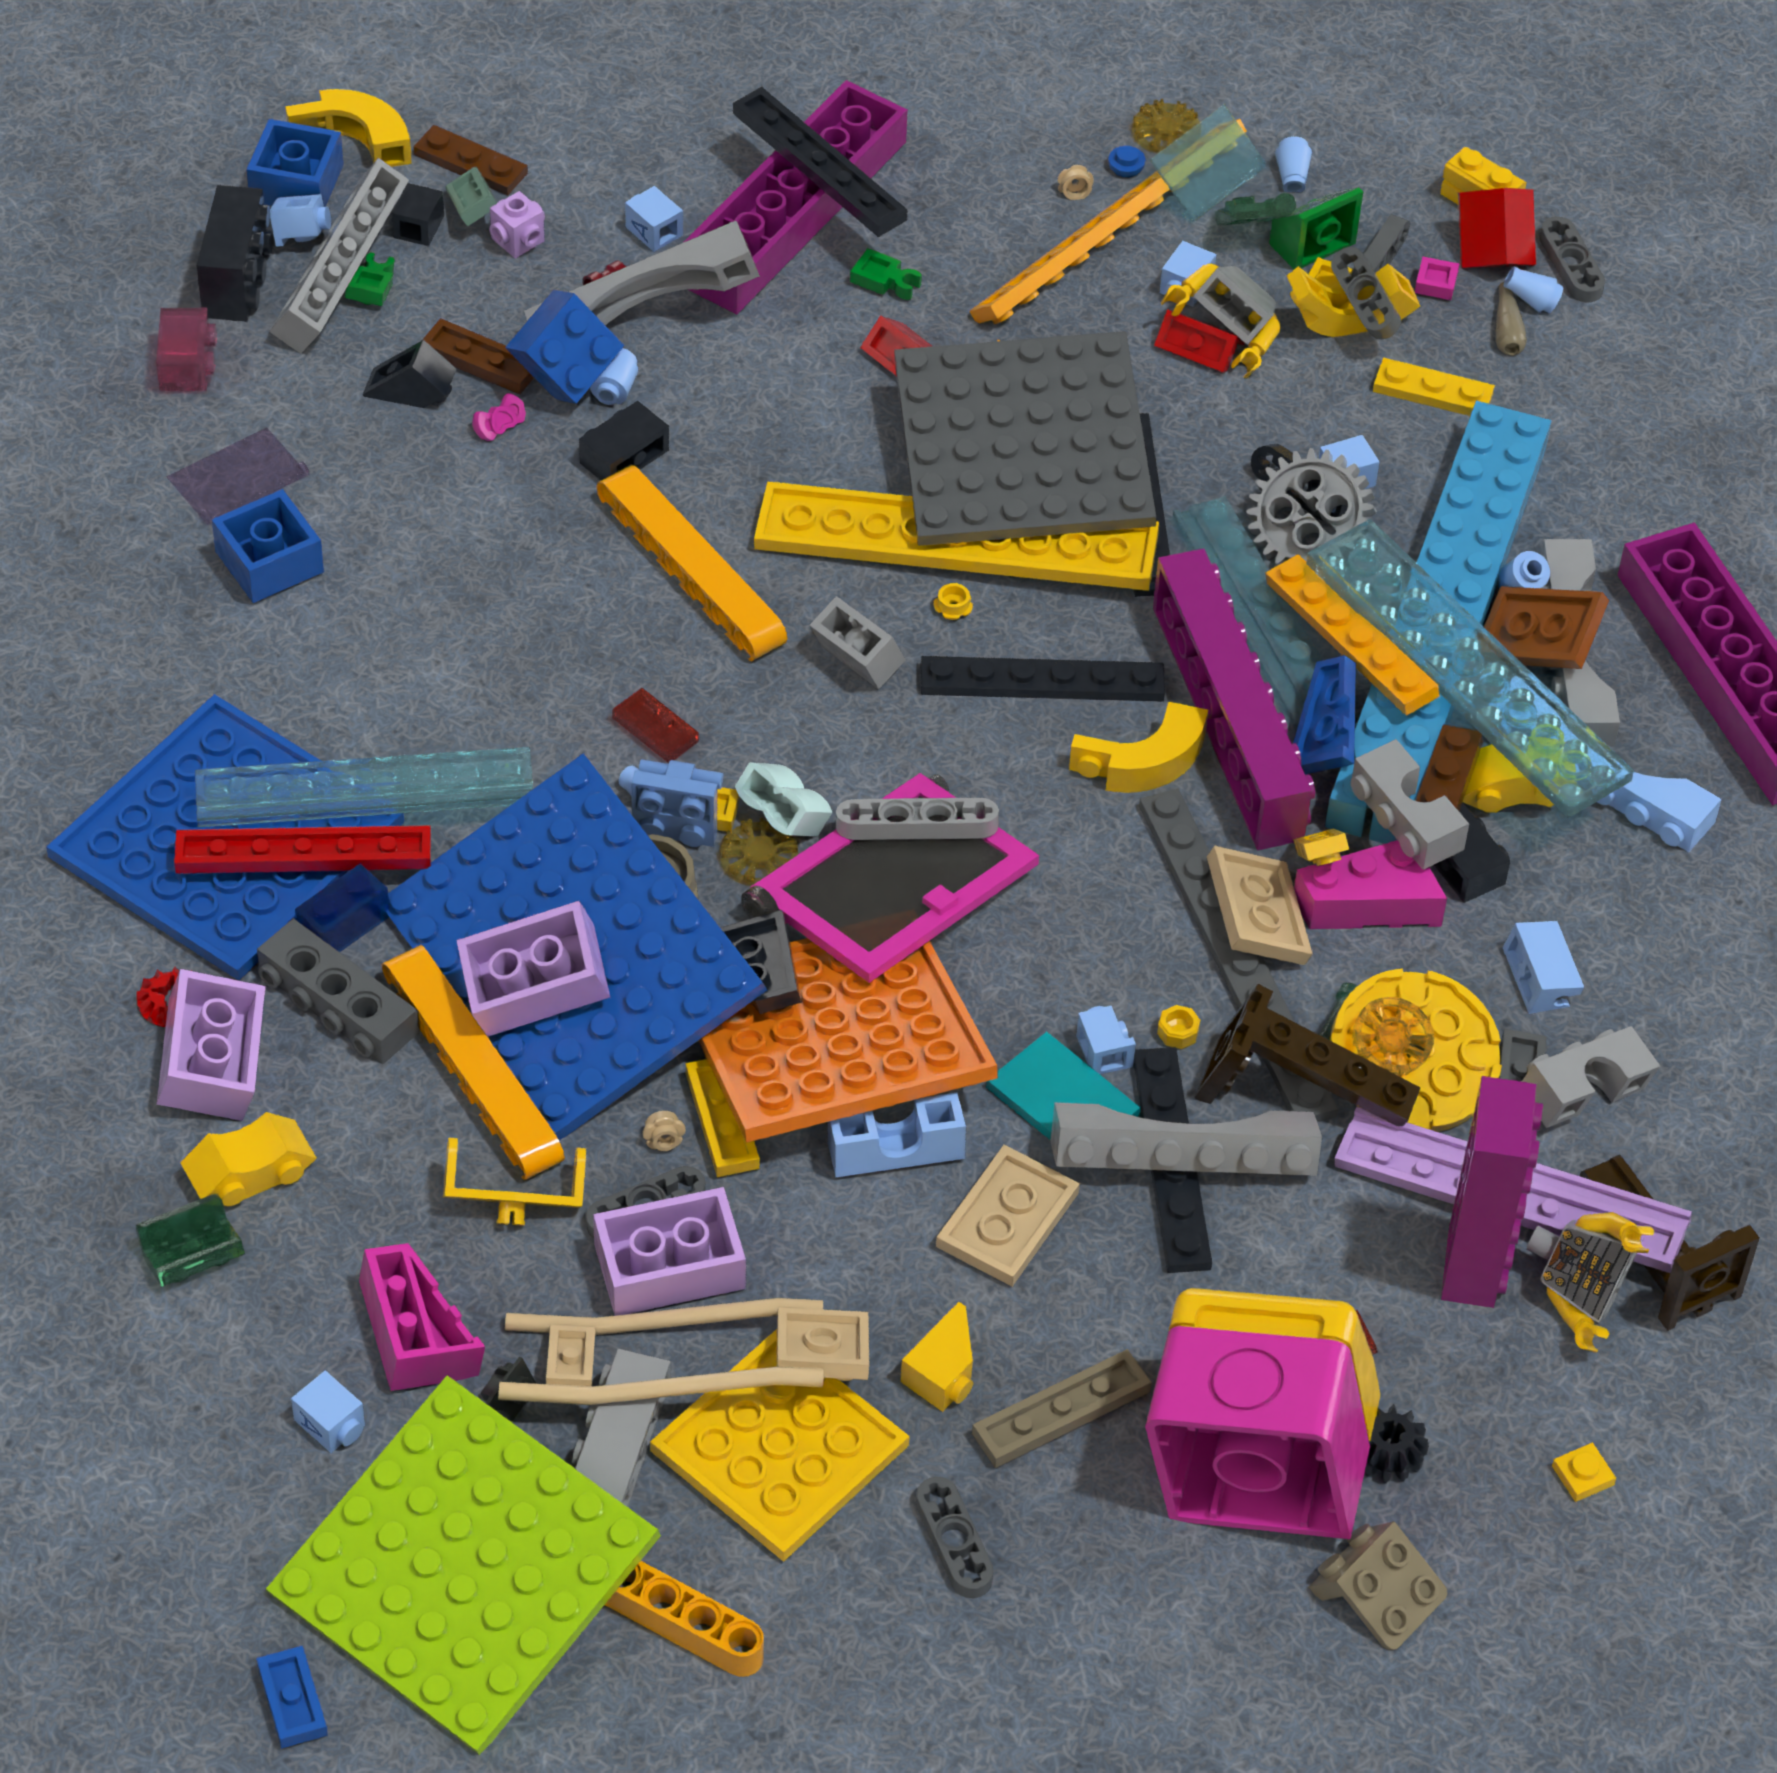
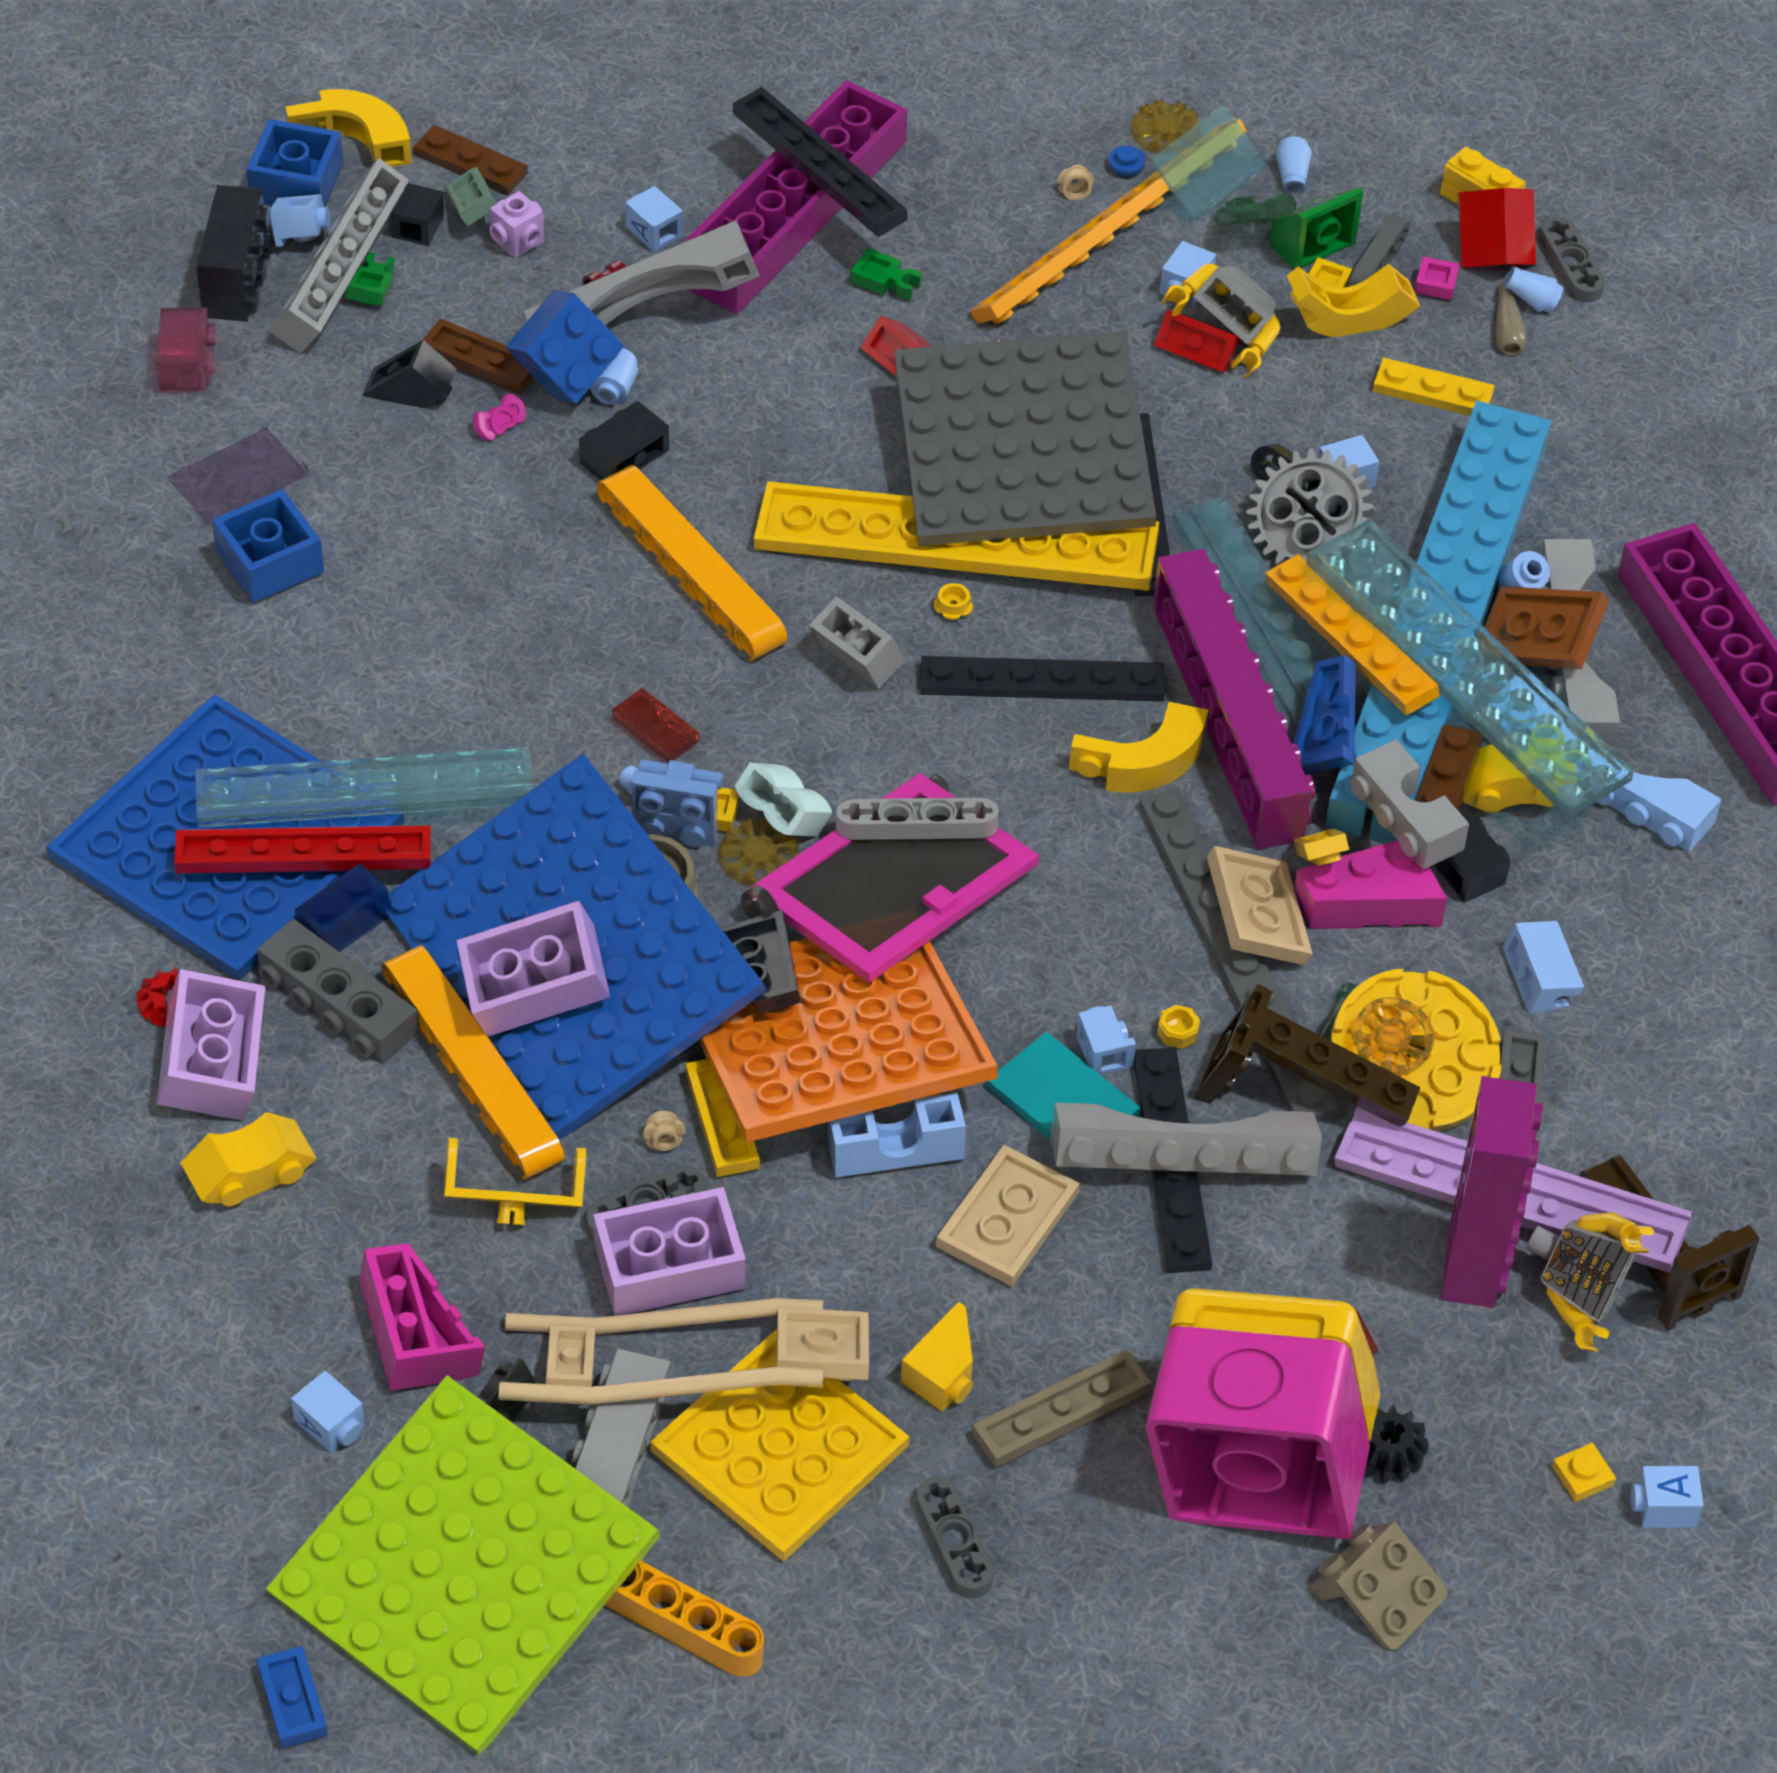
clear green bracket [135,1194,245,1287] -> none
dark grey beam [1331,247,1401,339] -> none
light grey arch [1522,1026,1660,1128] -> none
none -> light blue brick [1631,1466,1703,1528]

